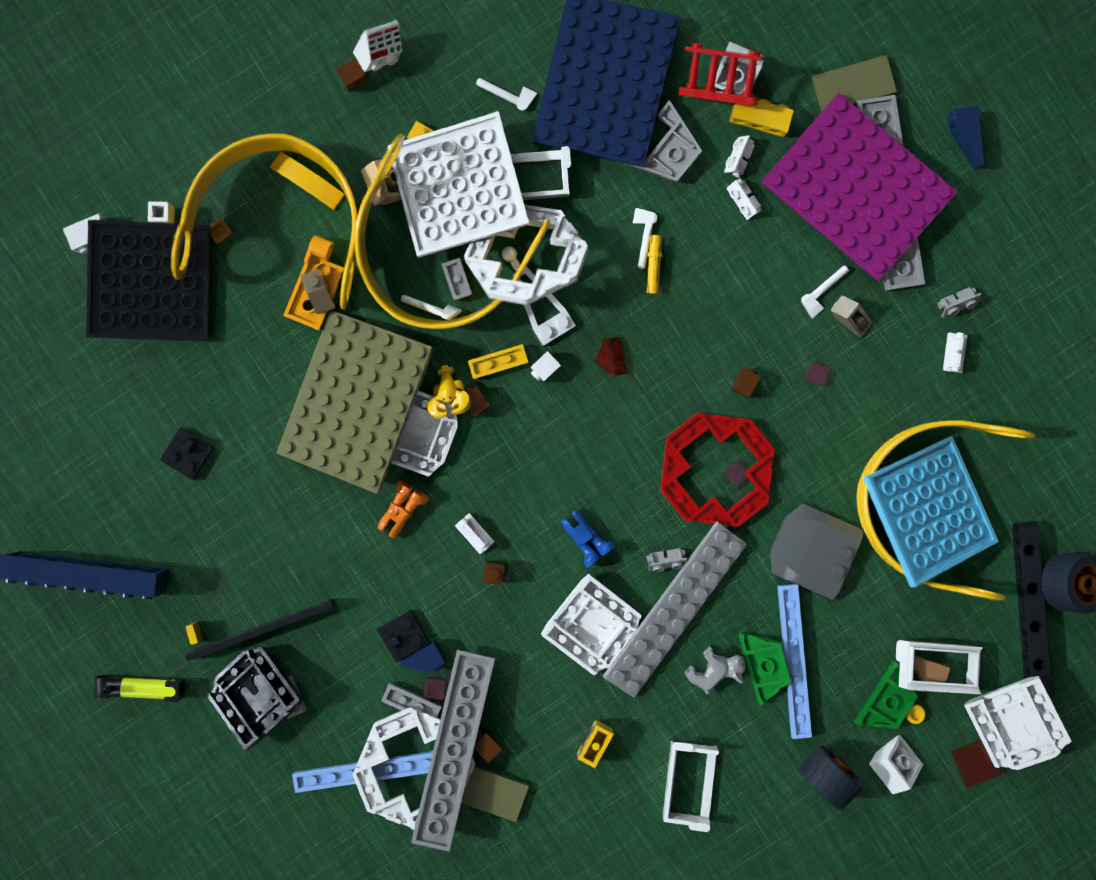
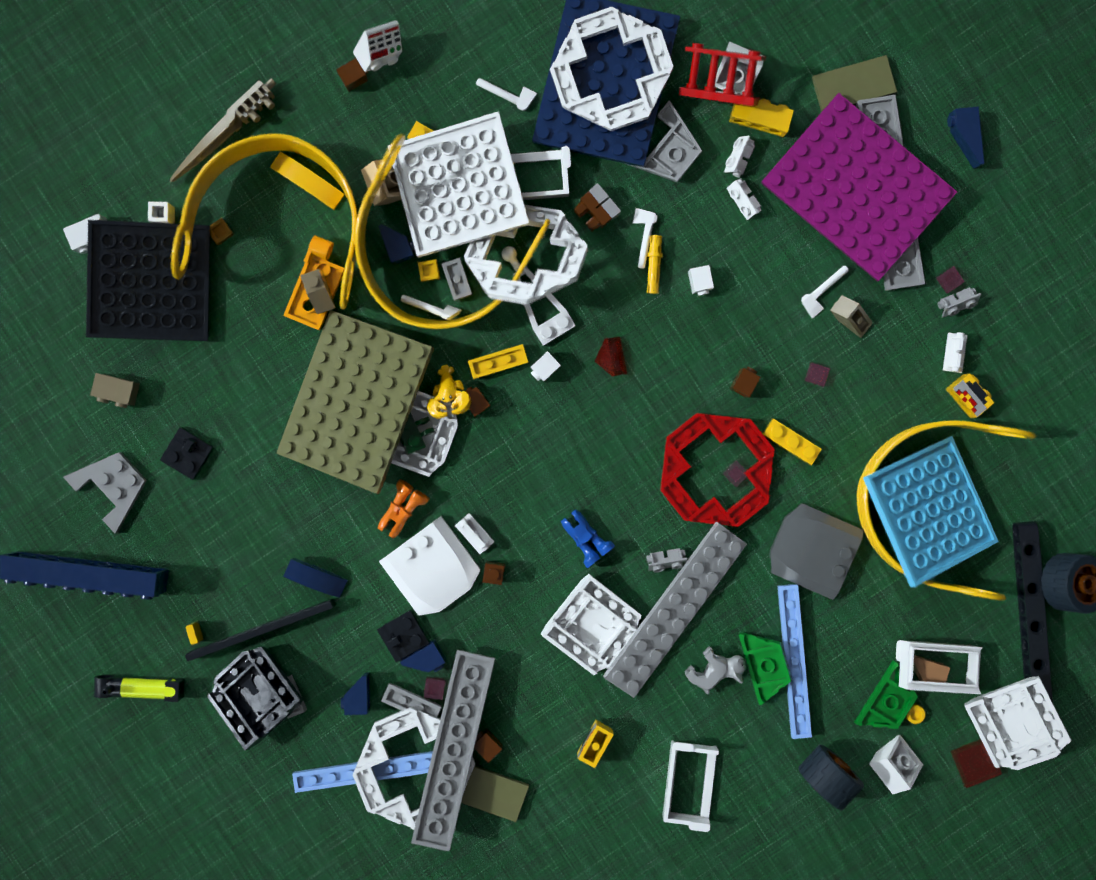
none -> light grey wing [63,452,147,534]
none -> dark tan brick [90,373,140,408]
none -> dark tan piece [170,78,276,182]
none -> dark blue slope [283,558,348,598]
none -> dark blue slope [341,672,370,715]
none -> dark blue slope [379,225,416,265]
none -> white wedge [379,516,481,615]
none -> dark green hinge [400,412,435,455]
none -> yellow tile [418,259,440,282]
none -> white plate [550,7,673,131]
none -> reddish brown hips [574,183,621,232]
none -> white brick [688,265,714,296]
none -> yellow plate [763,419,822,465]
none -> clear pink tile [936,266,965,293]
none -> brick [946,373,994,418]

